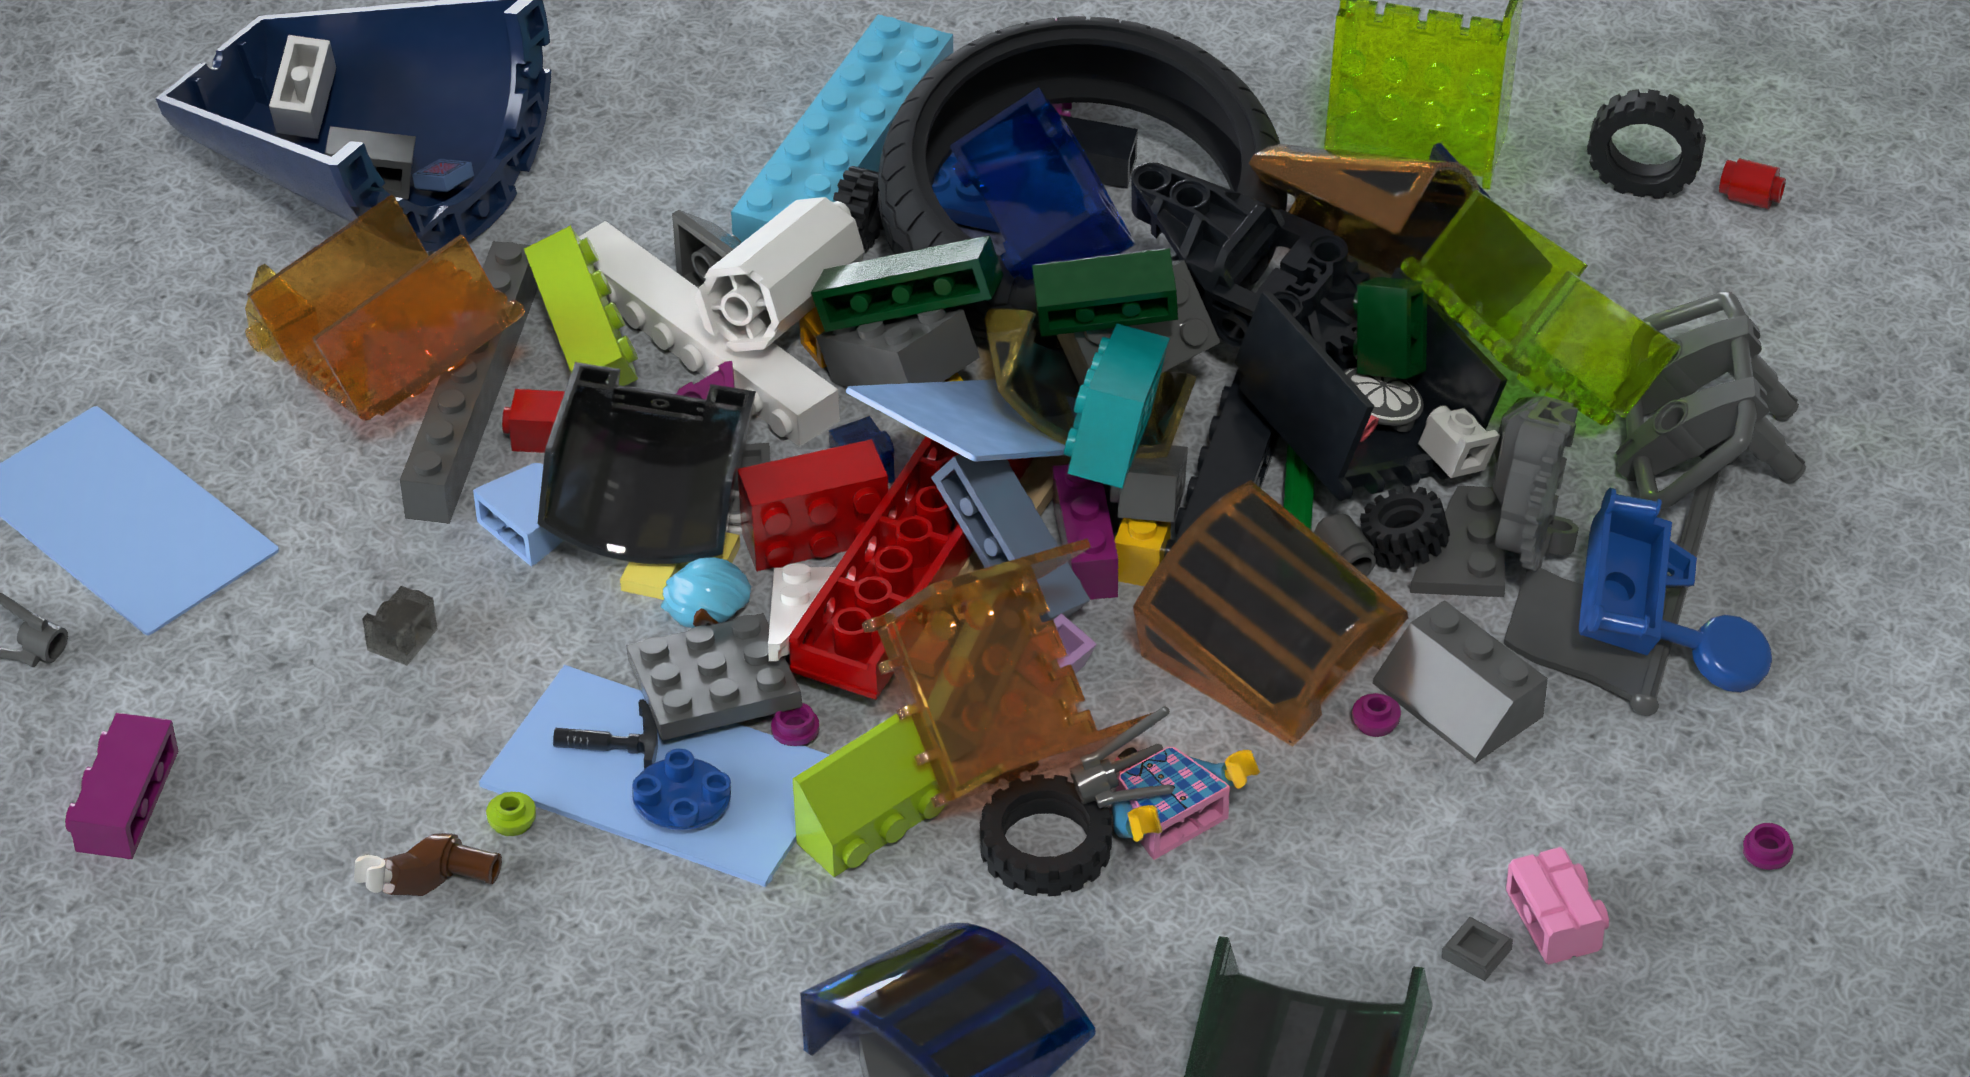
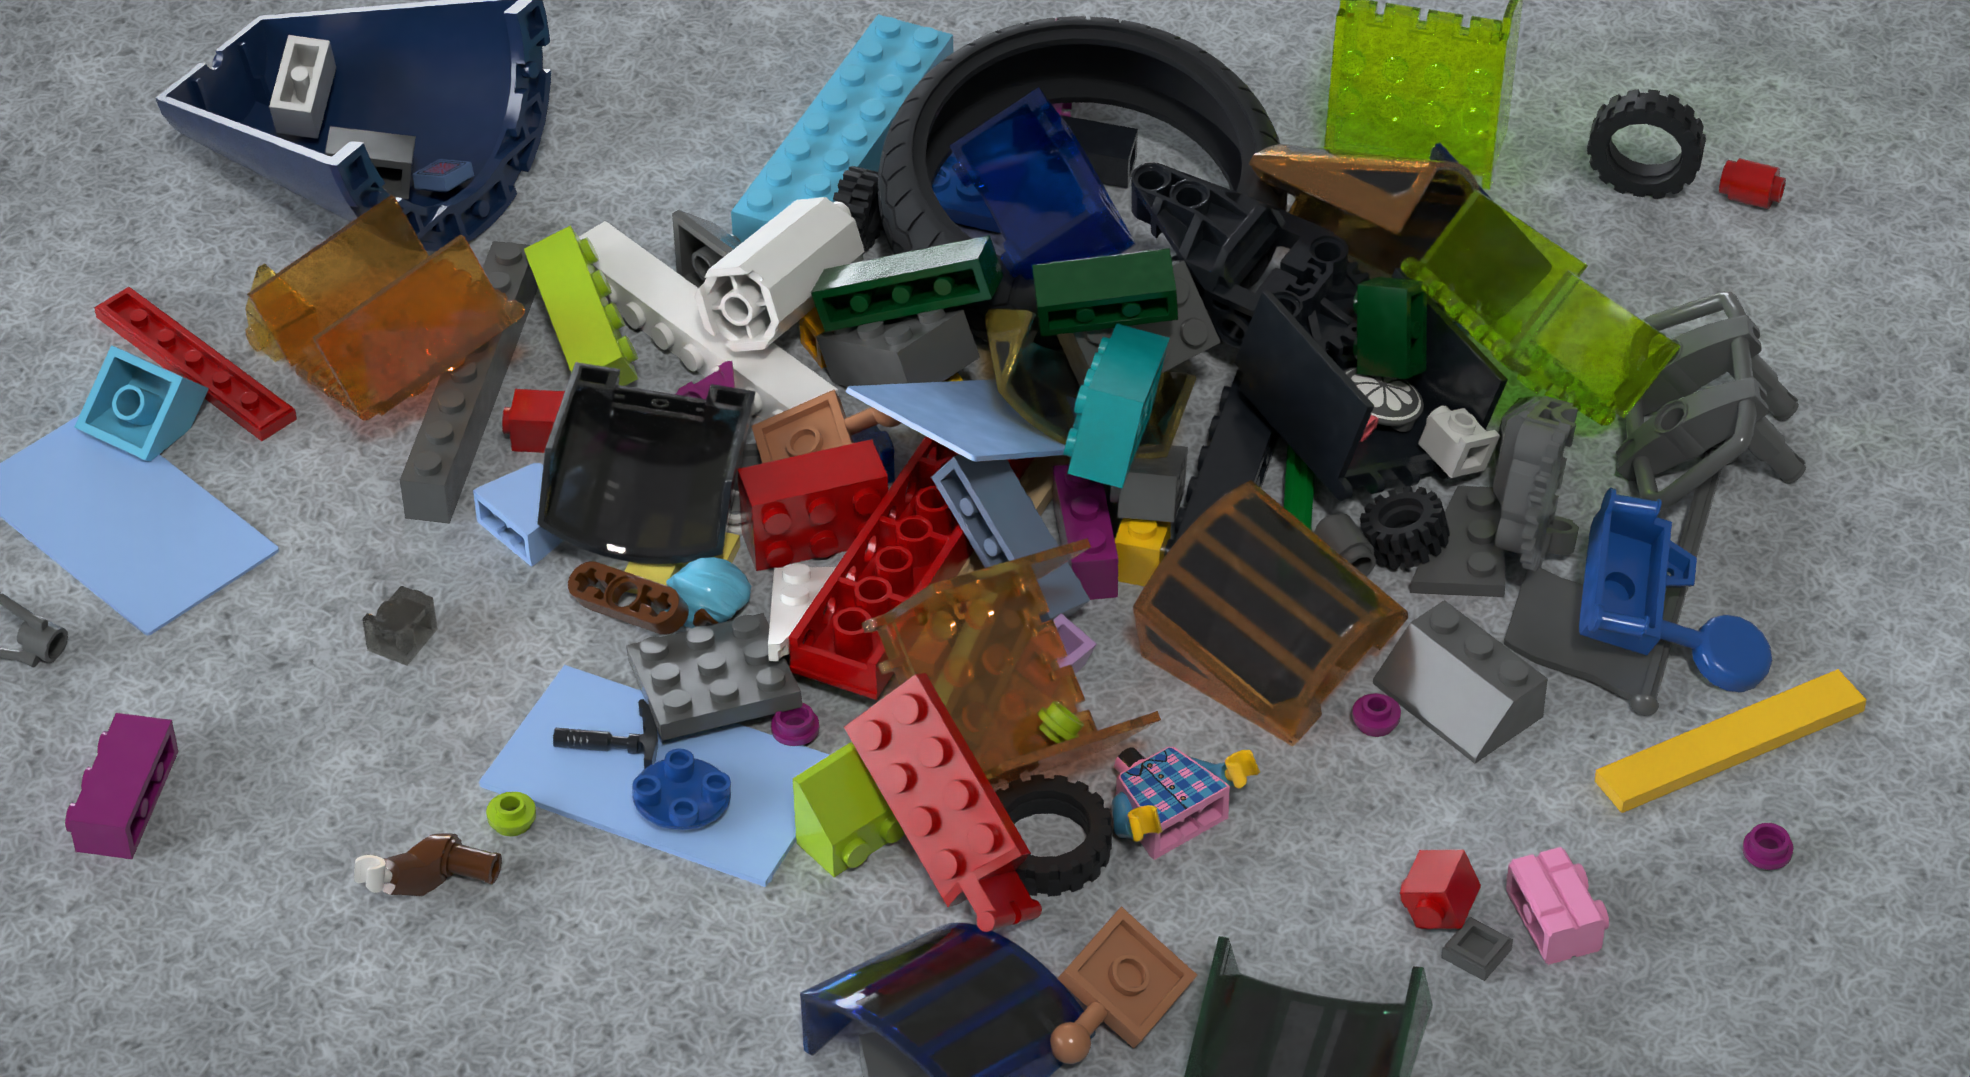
dark grey plant [1069,706,1174,808] -> none
none -> medium azure slope [74,345,209,462]
none -> red tile [94,287,297,441]
none -> reddish brown beam [568,561,689,635]
none -> nougat plate [751,390,901,463]
none -> hinge [844,673,1042,932]
none -> lime plate [1037,701,1084,745]
none -> nougat plate [1049,906,1197,1064]
none -> red brick [1399,849,1481,929]
none -> yellow tile [1594,669,1867,813]

